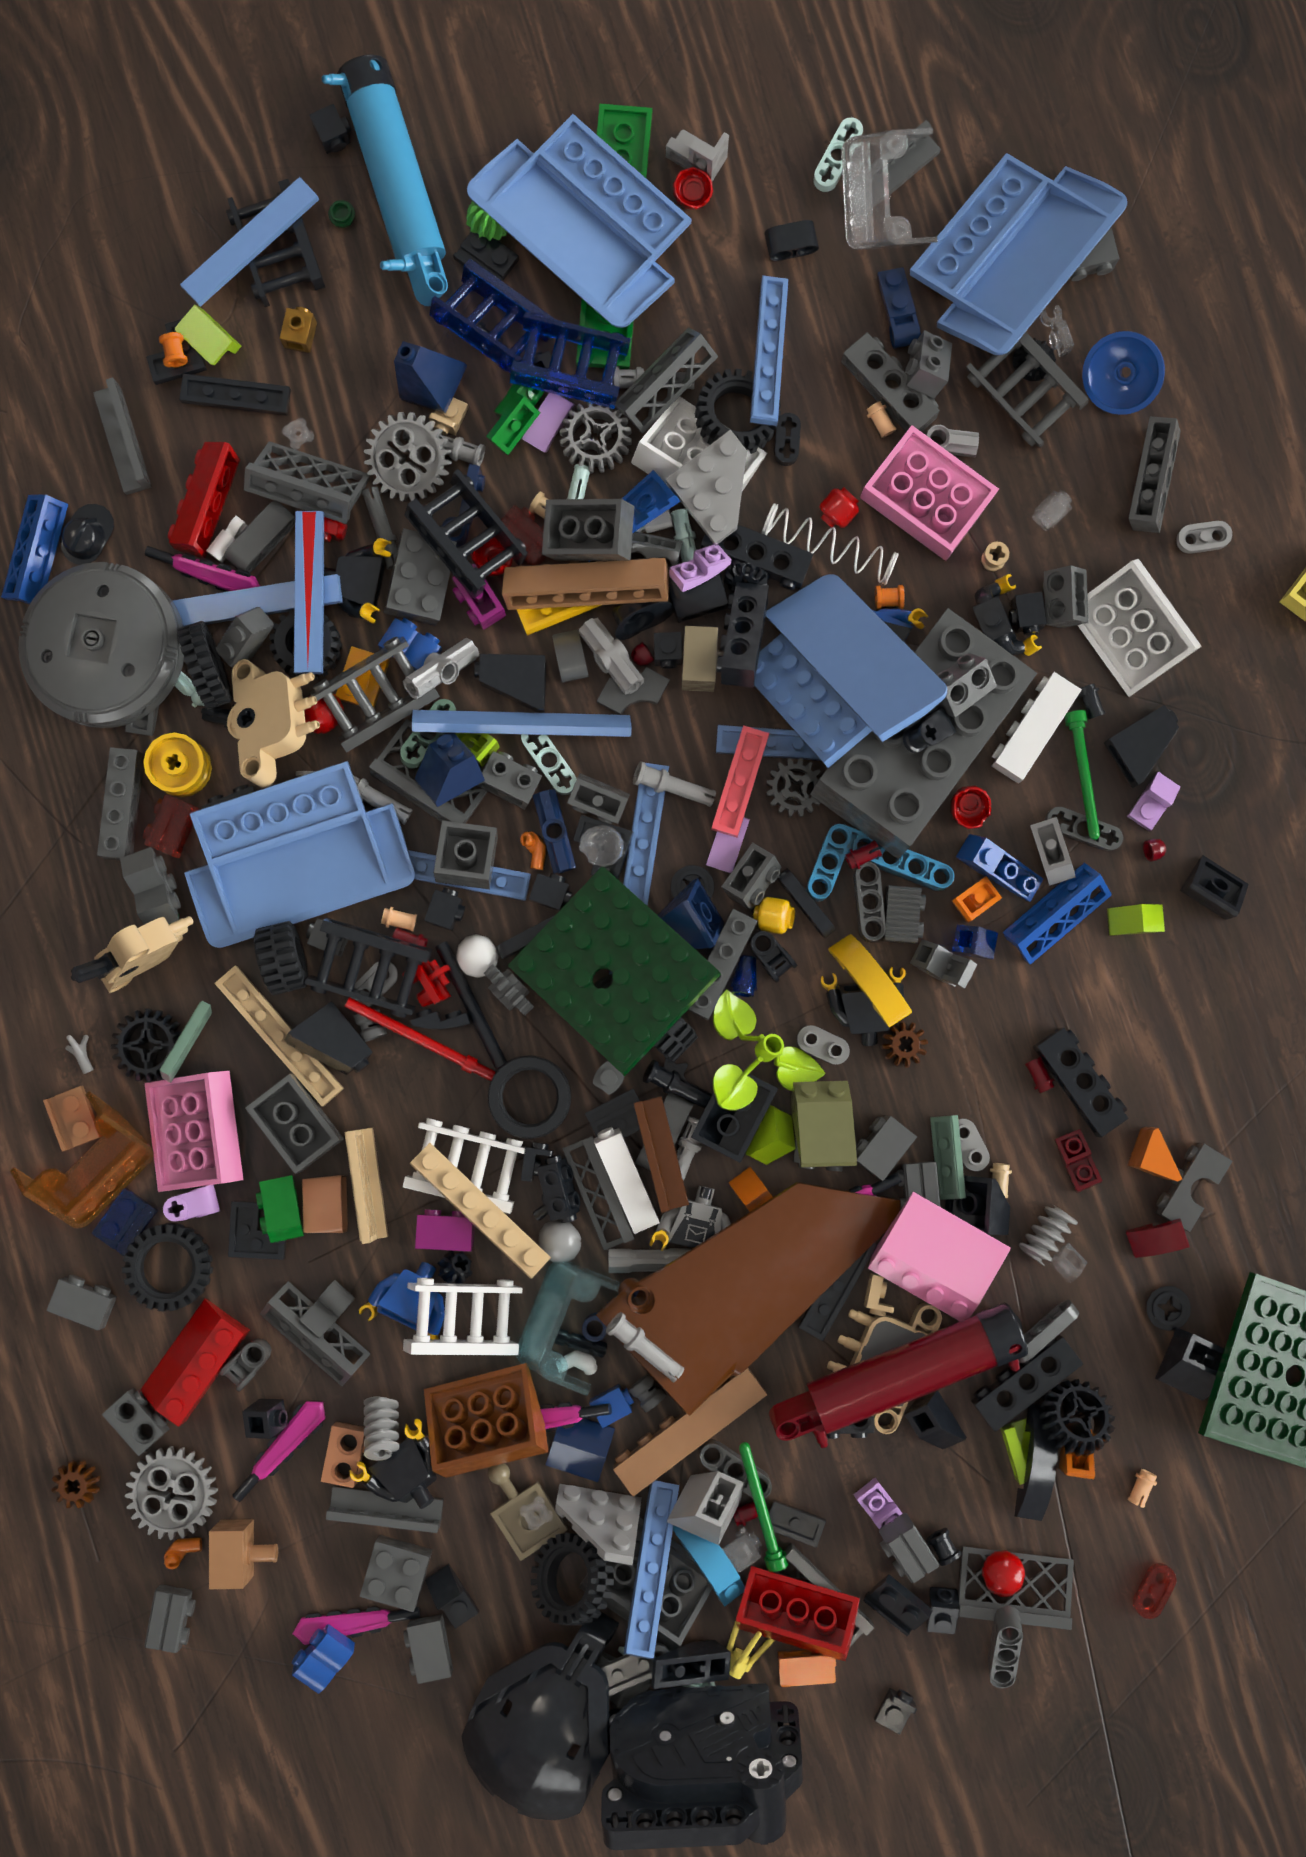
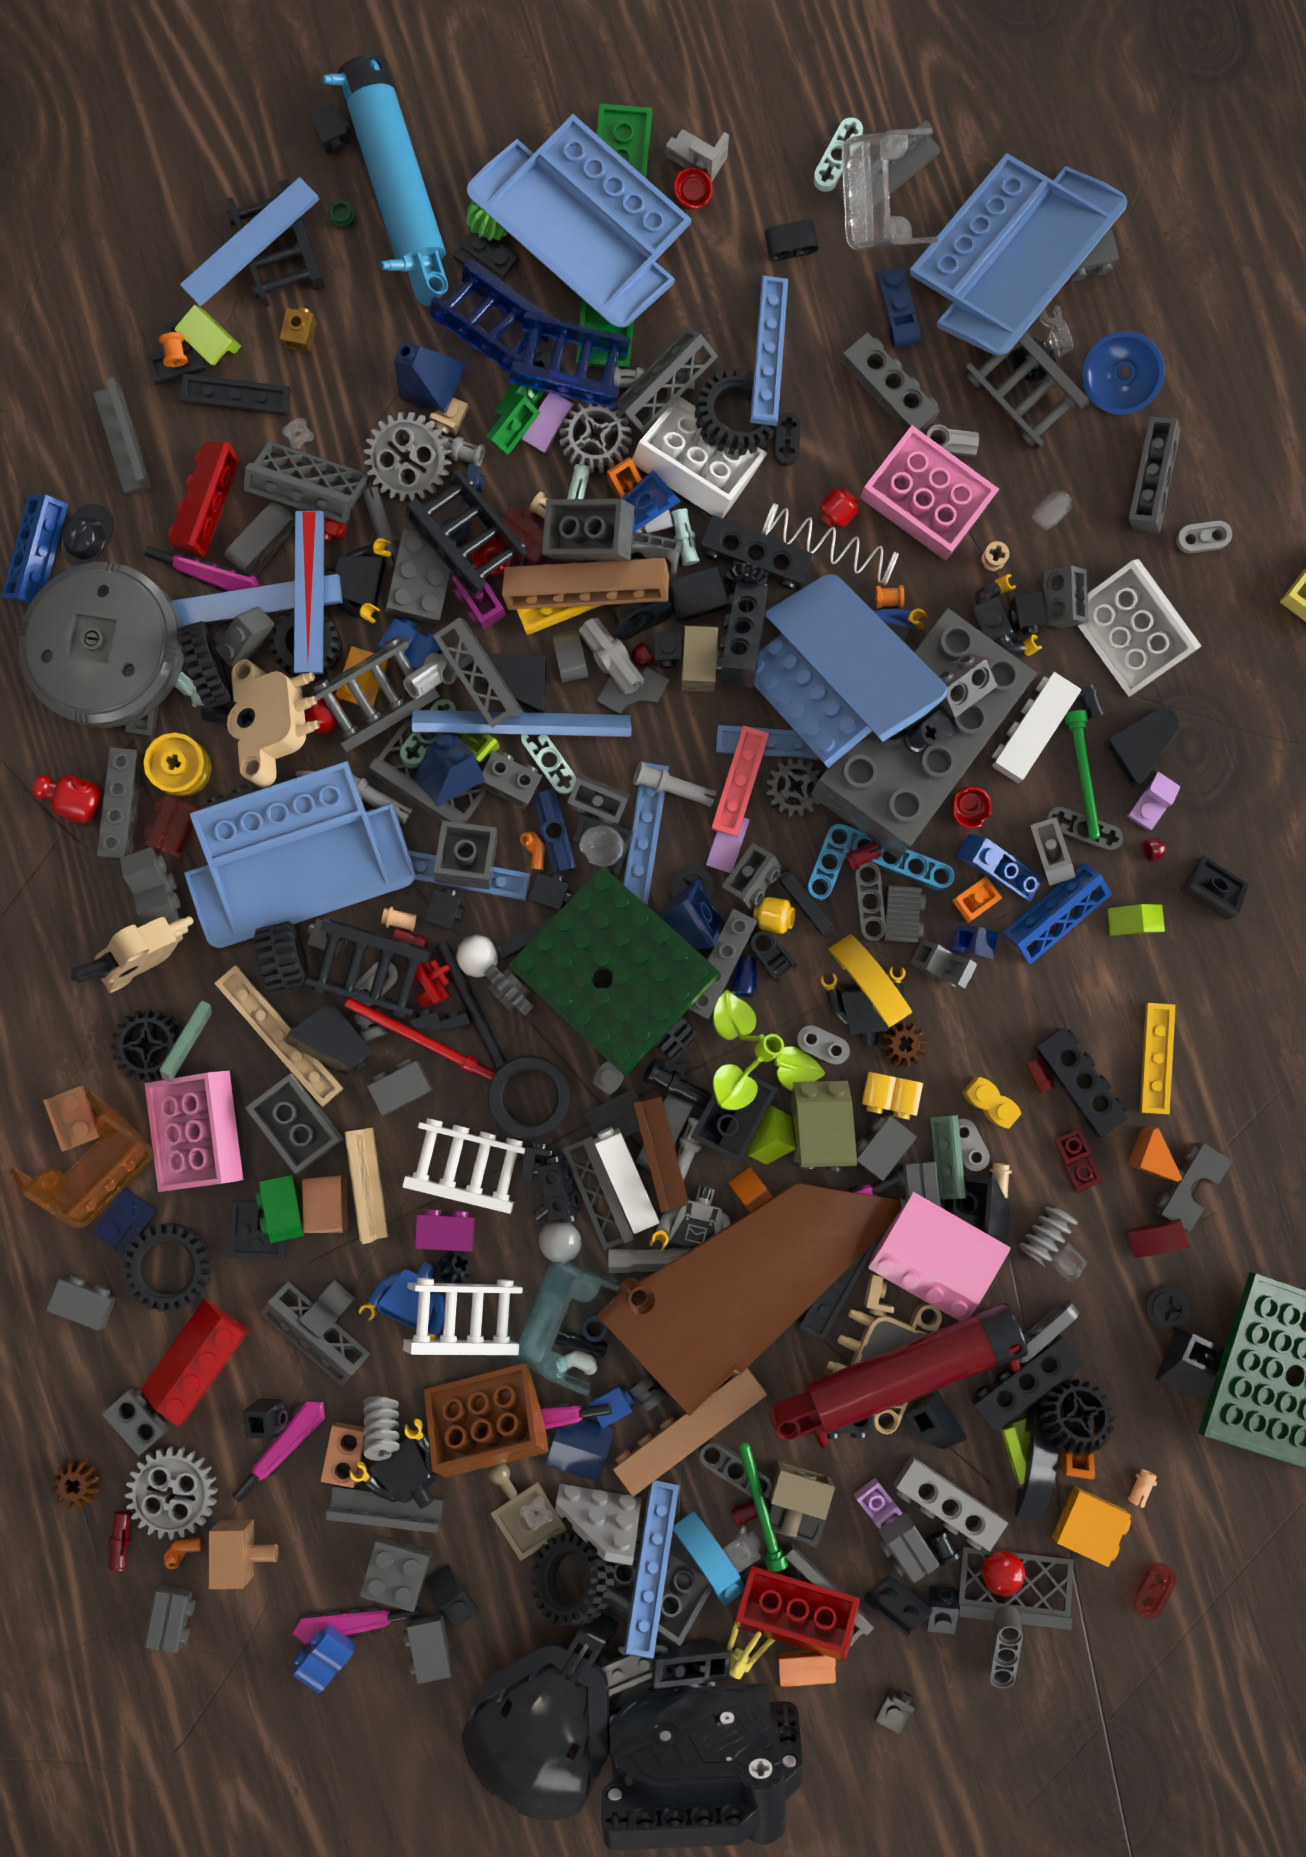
light grey bar [65,1035,94,1074] -> none
lavender piece [163,1185,220,1221] -> none
white bar [206,516,248,563] -> none
dark grey piece [219,1338,271,1392] -> none
tan plate [410,1143,551,1279] -> none
light grey pin [606,1312,684,1382] -> none
light grey plate [665,429,747,546] -> none
light grey slope [667,1471,744,1545] -> none
lavender slope [669,544,731,592] -> none
light nougat pin [867,401,897,438] -> none
dark grey brick [905,330,952,398] -> none
none -> red piece [31,774,103,825]
none -> dark red pin [108,1511,132,1571]
none -> dark grey brick [367,1059,434,1116]
none -> dark grey fence [433,617,523,728]
none -> orange slope [607,457,642,499]
none -> dark tan brick [769,1461,835,1537]
none -> yellow brick [861,1072,923,1120]
none -> light grey brick [893,1455,1008,1552]
none -> yellow brick [962,1077,1021,1129]
none -> light orange piece [1051,1486,1131,1567]
none -> yellow plate [1139,1003,1175,1114]

